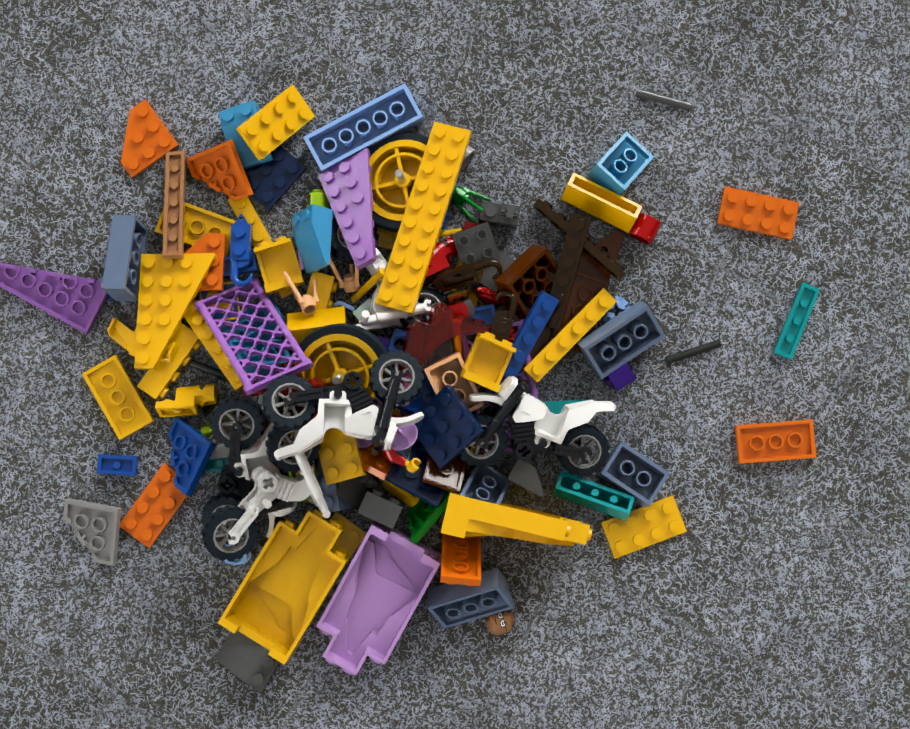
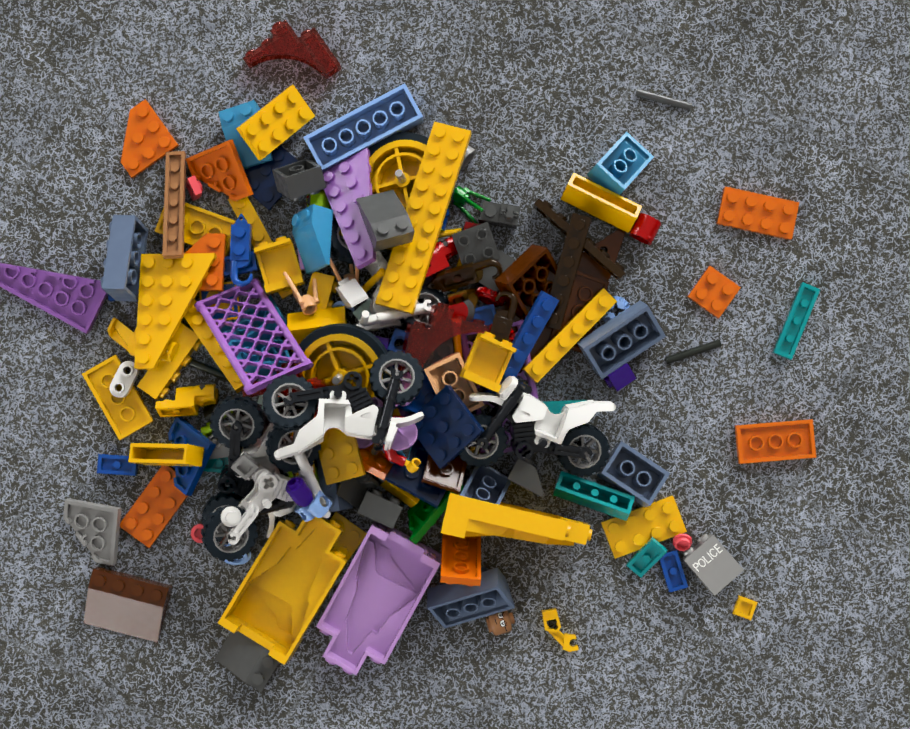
none -> slope [83,567,173,643]
none -> white plate [110,361,139,398]
none -> yellow brick [128,443,204,467]
none -> coral plate [186,175,203,201]
none -> coral tile [191,523,204,543]
none -> white plate [220,506,241,527]
none -> light grey plate [231,452,260,480]
none -> clear red arch [243,20,341,79]
none -> dark grey brick [272,158,326,201]
none -> dark purple brick [286,477,313,507]
none -> light blue leg [294,490,332,522]
none -> white slope [335,277,369,308]
none -> dark grey slope [356,190,415,252]
none -> yellow piece [542,608,579,652]
none -> teal plate [626,537,667,578]
none -> blue plate [659,549,688,592]
none -> coral plate [673,534,692,551]
none -> light grey brick [681,534,744,596]
none -> orange plate [687,266,741,319]
none -> yellow tile [732,595,758,620]

